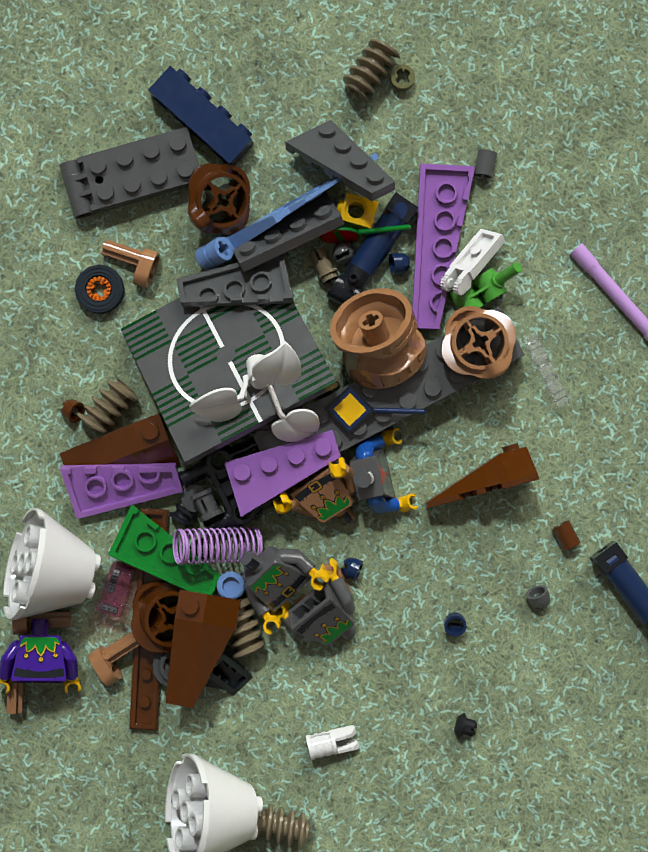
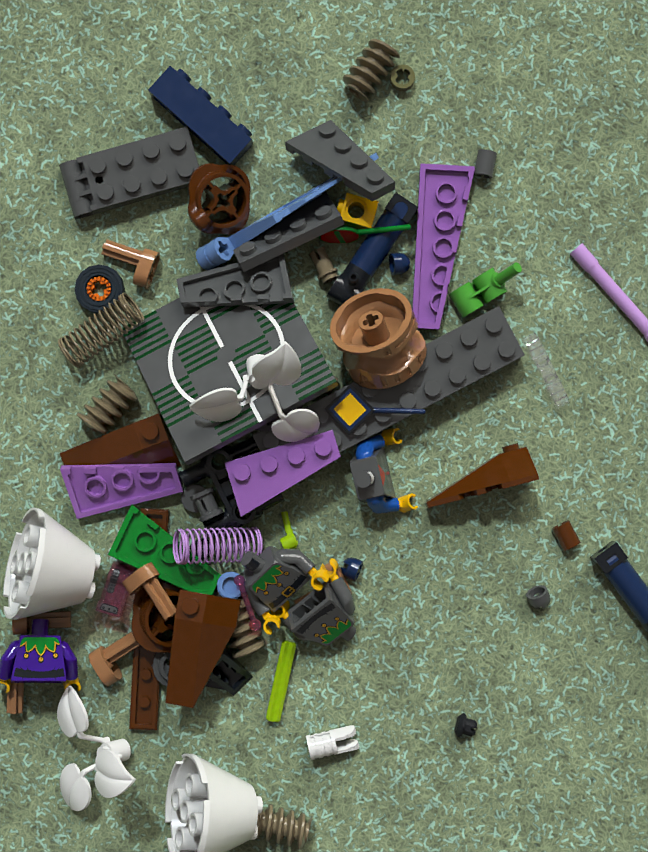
reddish brown hinge [60,399,85,423] -> none
black bush [169,503,197,528] -> none
torso [272,457,356,525] -> none
dark grey hinge [332,241,355,265] -> none
white hinge [440,229,505,296] -> none
medium nougat piece [441,306,516,379] -> none
dark blue hinge [444,612,466,636] -> none
none -> white plant [57,686,136,811]
none -> dark tan piece [58,293,144,368]
none -> medium nougat piece [122,562,176,621]
none -> clear pink hinge [234,575,261,631]
none -> lime axle [266,640,296,722]
none -> lime hand [280,511,298,549]

